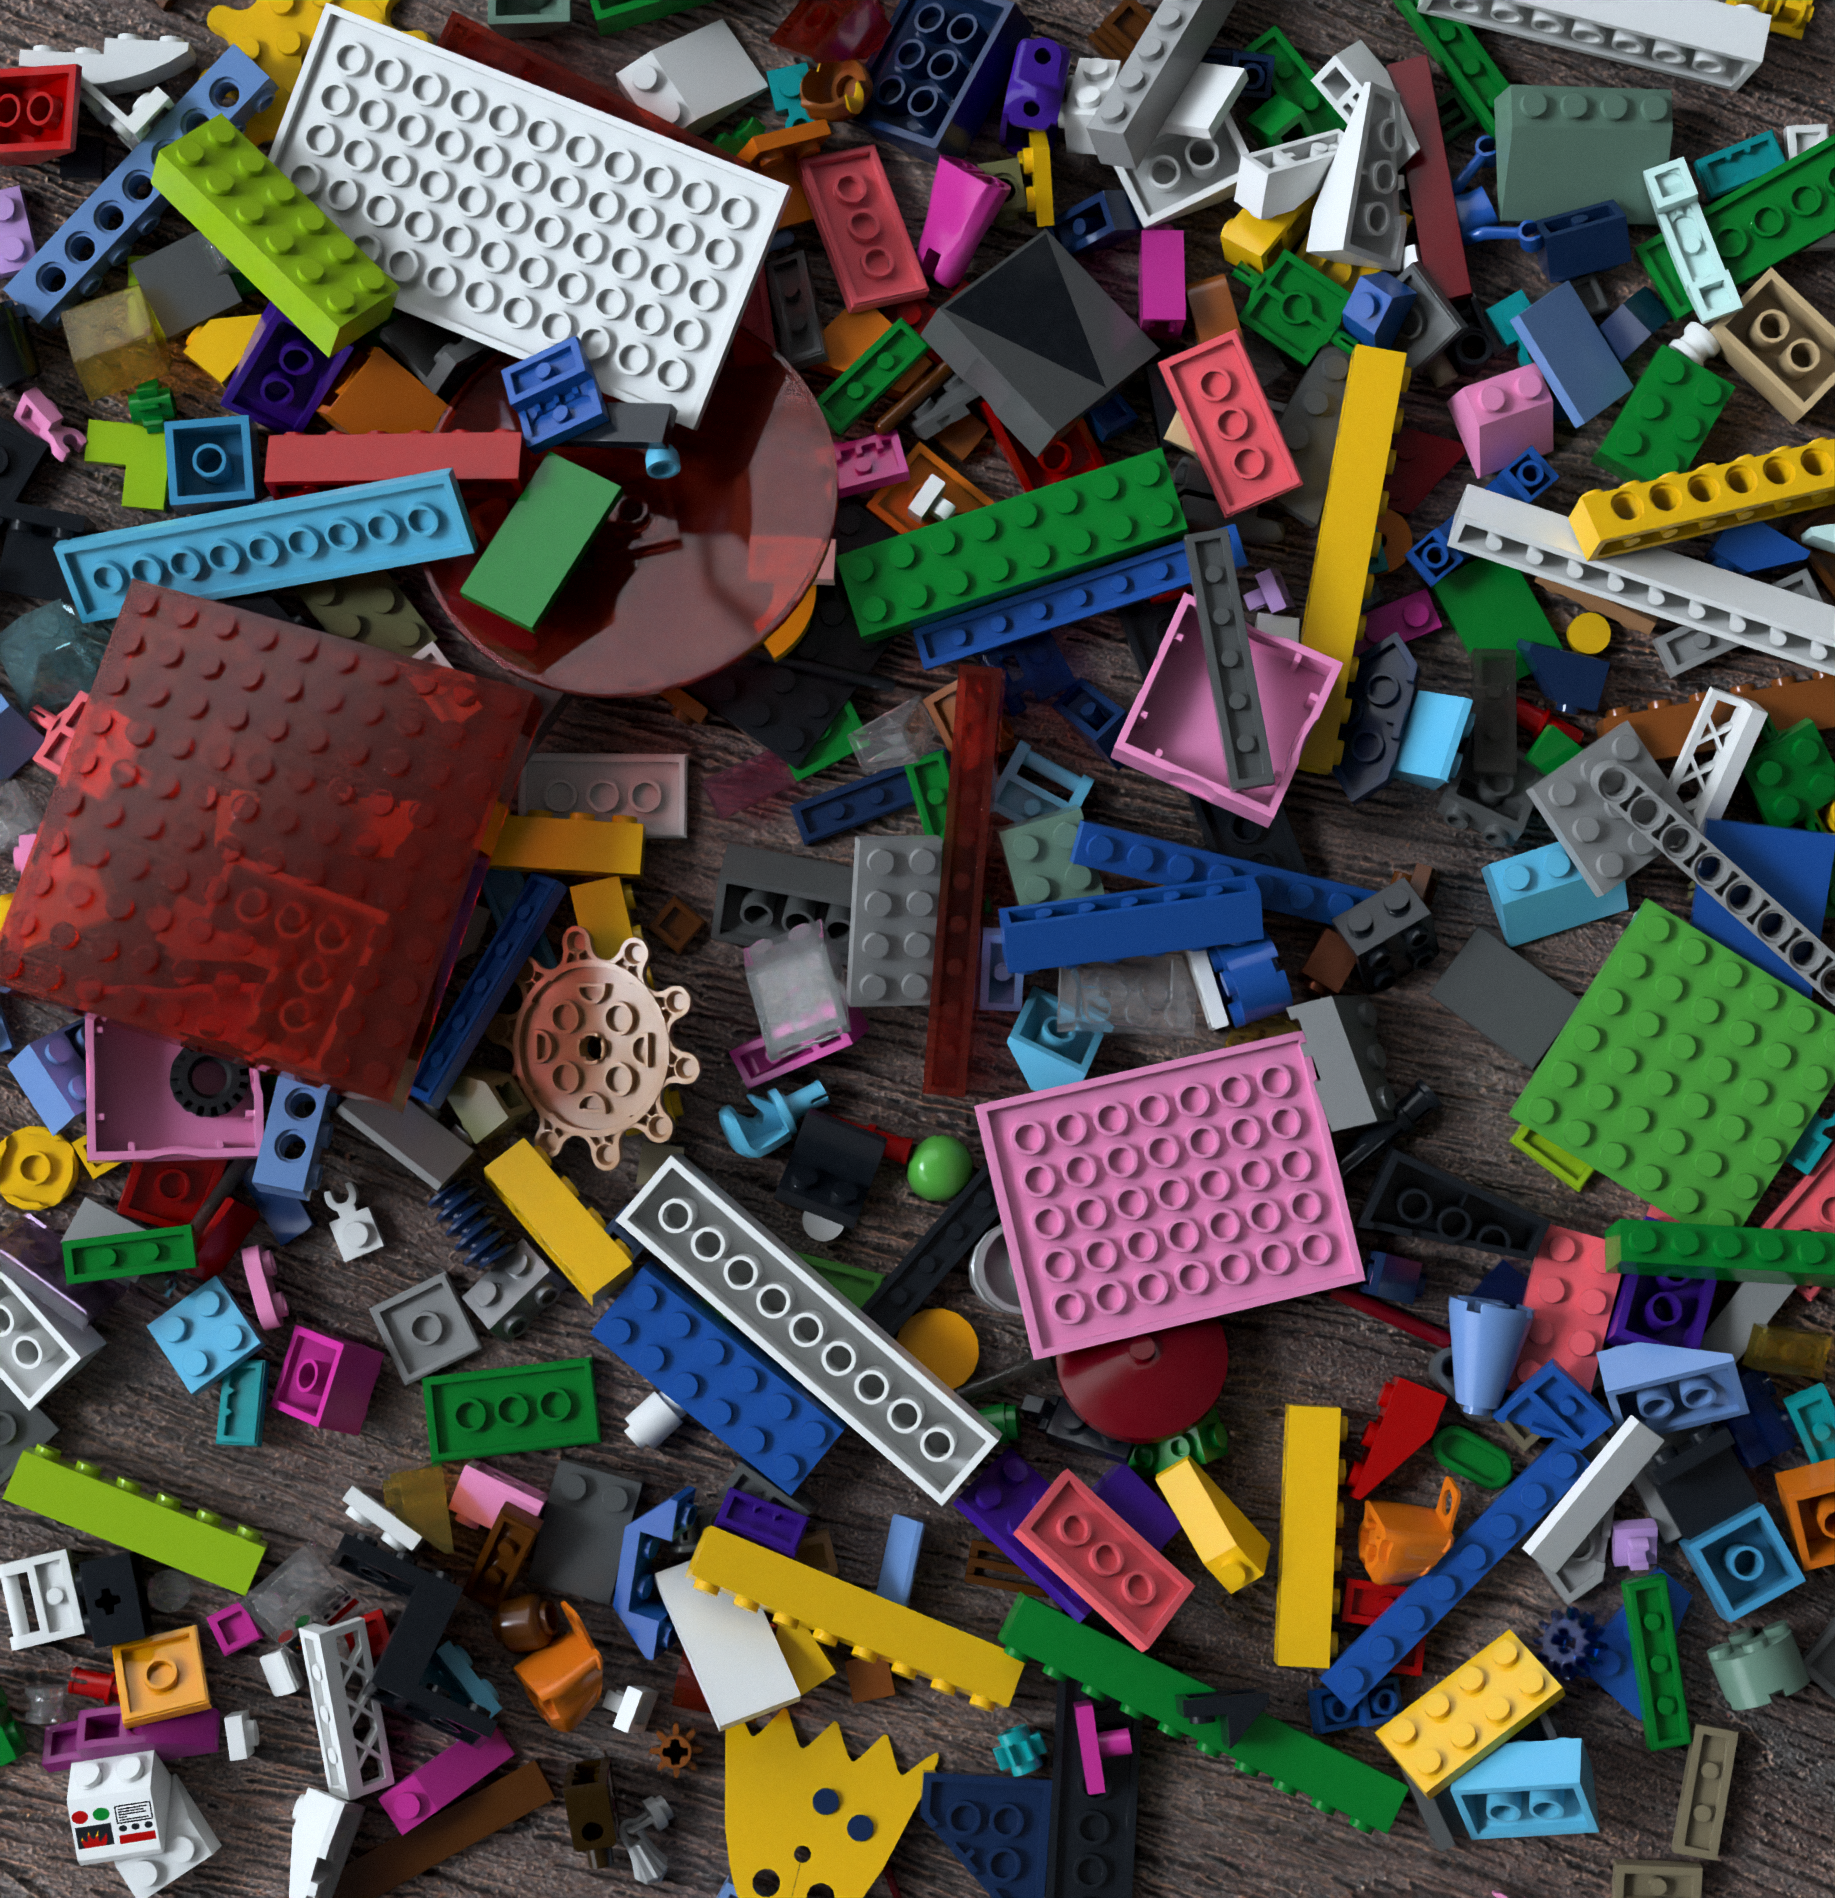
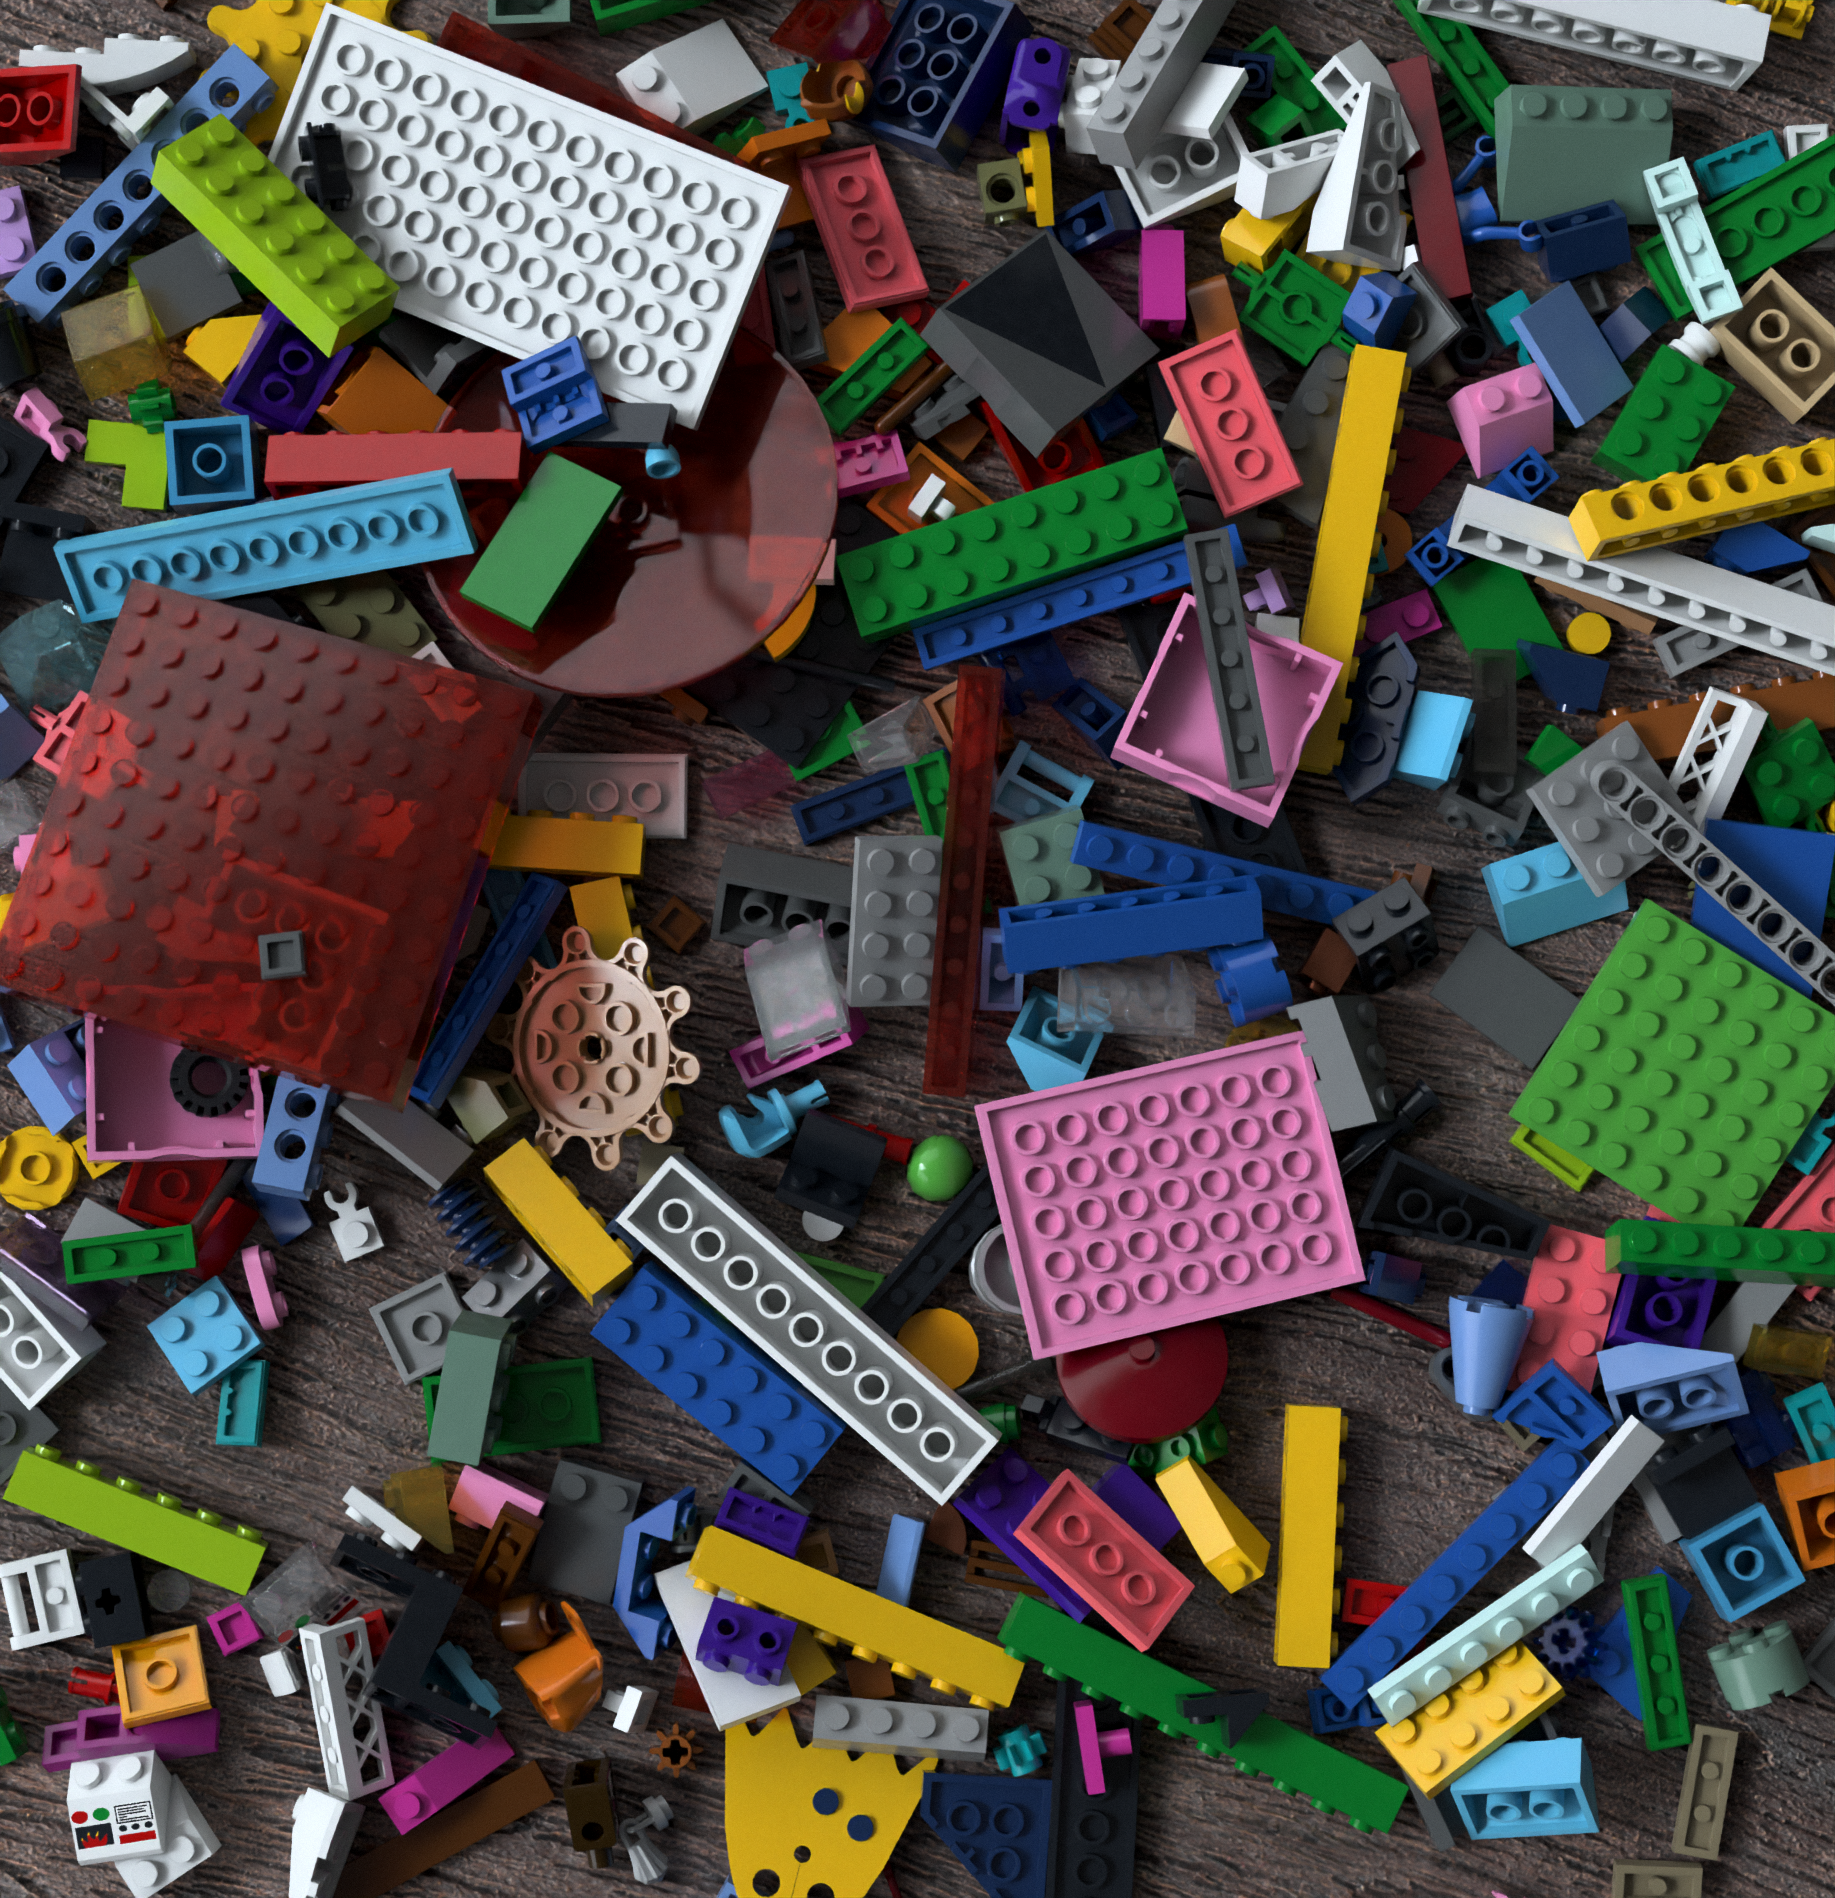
clear wheel [25,1683,69,1724] -> none
white plate [224,1709,259,1761] -> none
dark pink slope [270,1324,384,1436] -> none
white brick [624,1391,687,1450] -> none
dark pink piece [916,154,1011,288] -> none
white tile [1184,950,1229,1031] -> none
red slope [1345,1375,1448,1500] -> none
orange piece [1358,1476,1461,1586] -> none
green tile [1431,1425,1513,1490] -> none
red axle [1499,693,1584,745] -> none
lavender tile [1611,1518,1658,1571] -> none
none -> dark grey tile [258,930,309,982]
none -> black hinge [298,122,351,212]
none -> sand green brick [427,1310,518,1466]
none -> dark purple brick [695,1596,797,1686]
none -> light grey brick [812,1695,989,1762]
none -> copper tile [924,1501,966,1556]
none -> light aqua plate [1367,1543,1604,1727]

